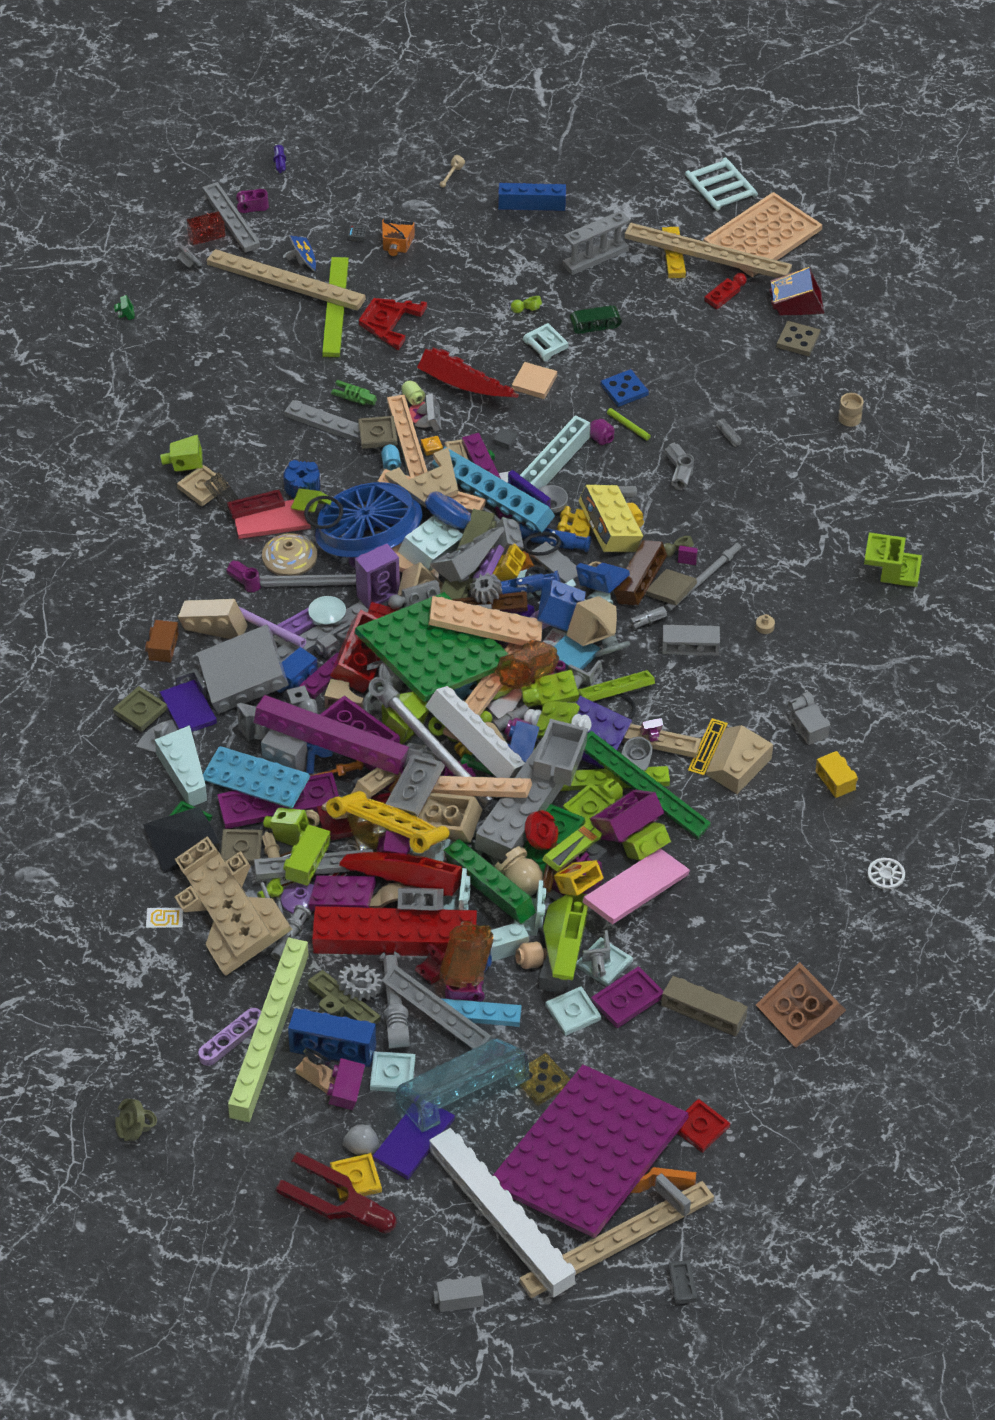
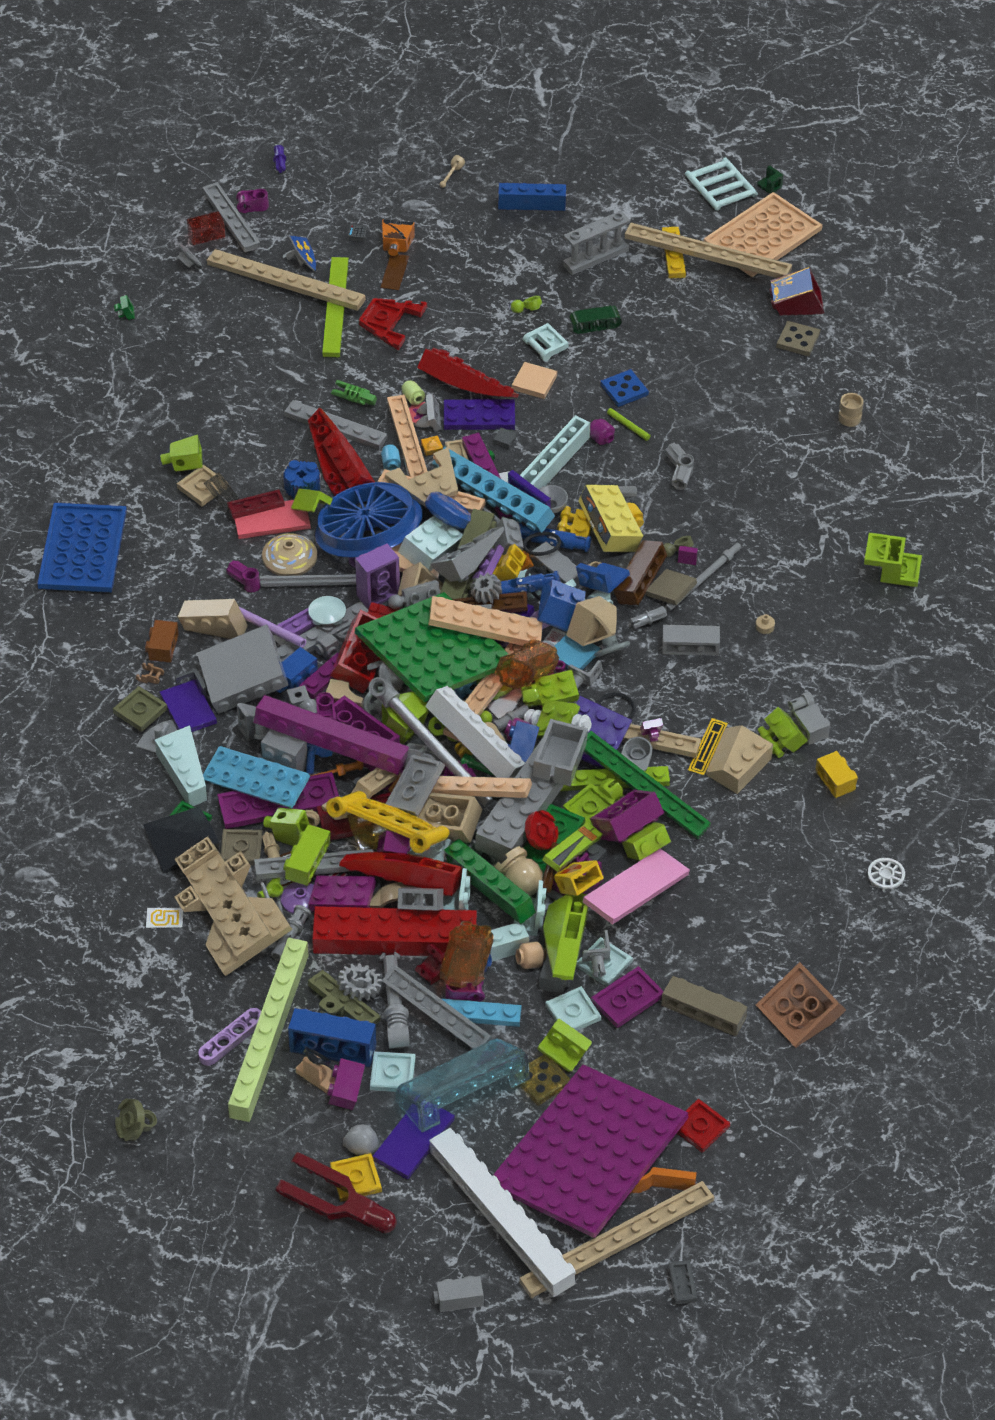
black tyre [304,496,343,529] -> none
dark tan tile [358,416,398,449] -> none
lime tile [578,670,655,701] -> none
light grey tile [655,1173,691,1217] -> none
red plate [704,273,747,309] -> none
light grey axle [716,419,742,447] -> none
none -> blue plate [38,503,127,592]
none -> medium nougat piece [136,663,164,684]
none -> red wedge [308,408,375,496]
none -> magenta piece [316,692,336,720]
none -> reddish brown sticker [380,254,409,290]
none -> dark purple plate [444,399,515,430]
none -> lime bracket [537,1019,592,1072]
none -> dark green panel [757,165,784,194]
none -> lime brick [758,707,808,758]

